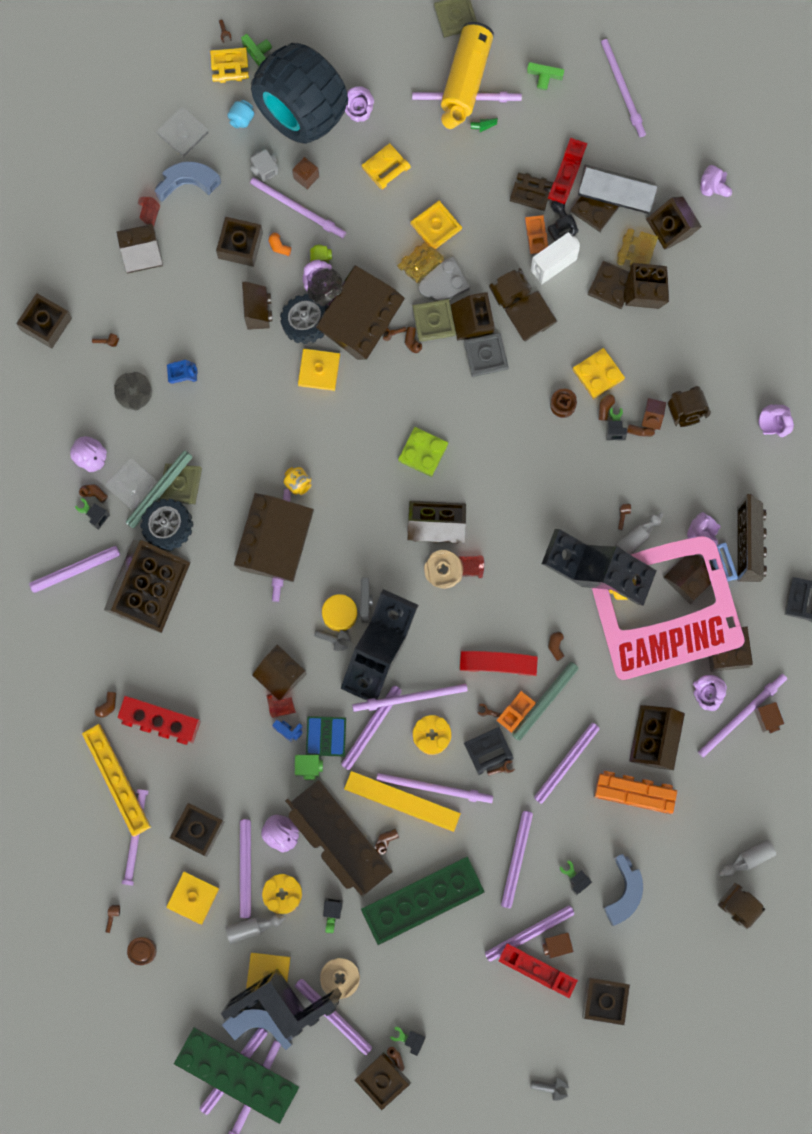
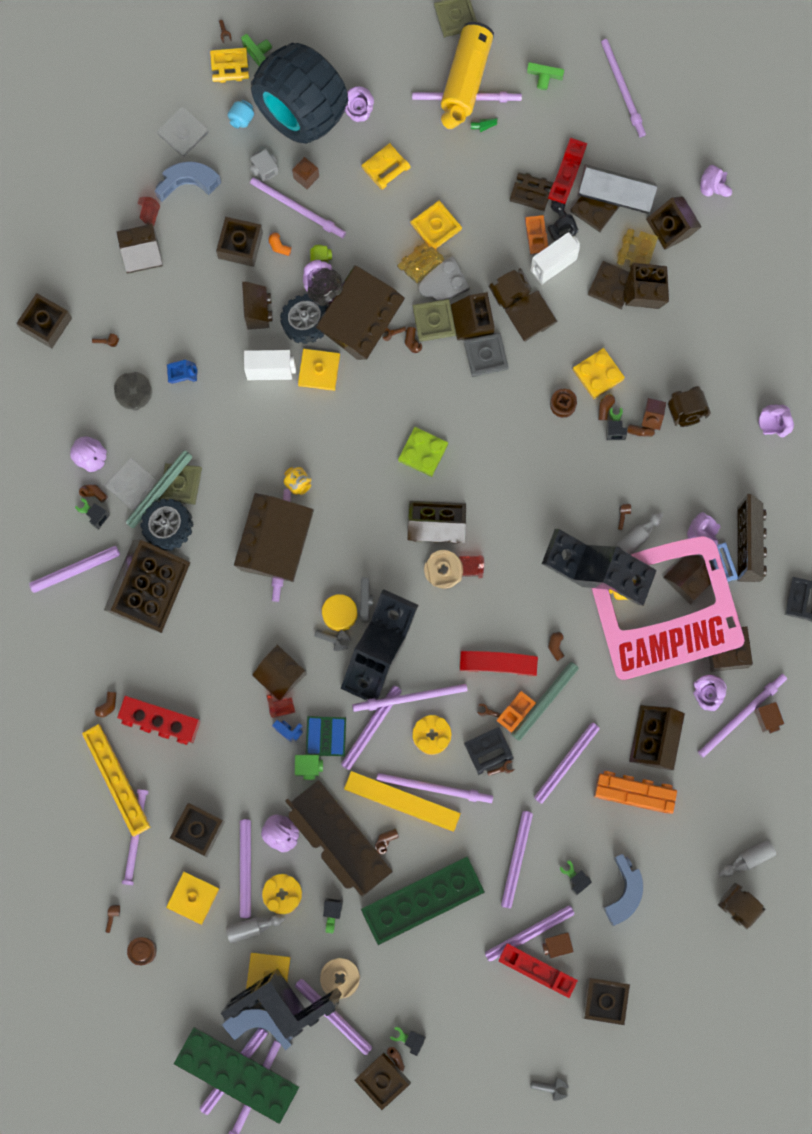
none -> white brick [244,350,296,380]

